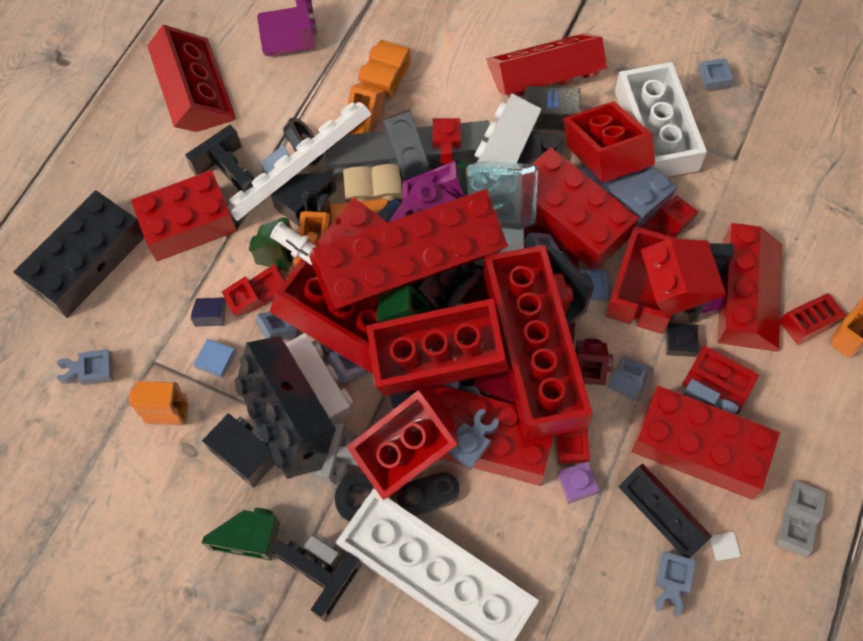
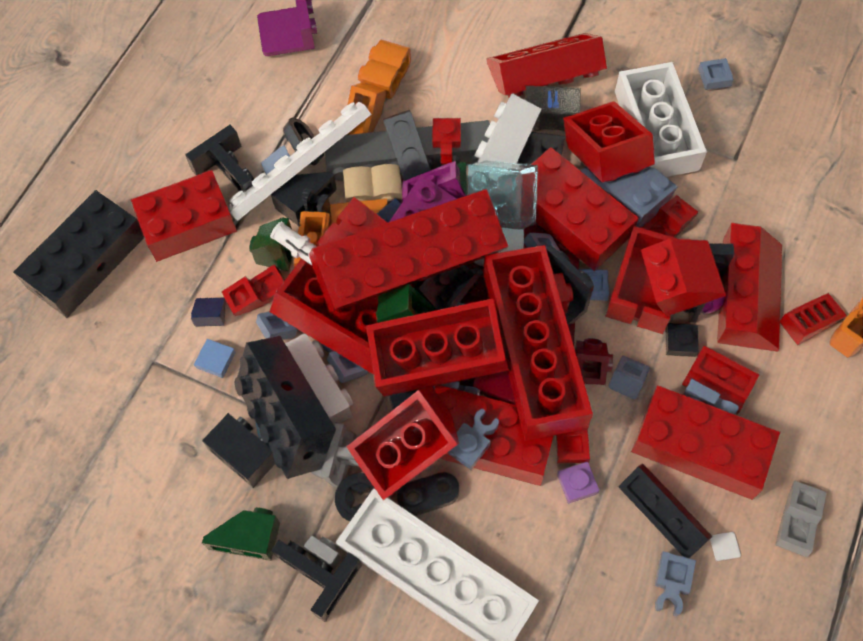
sand blue plate [57,349,113,385] -> none
orange brick [129,381,189,425] -> none
red slope [147,24,236,132] -> none

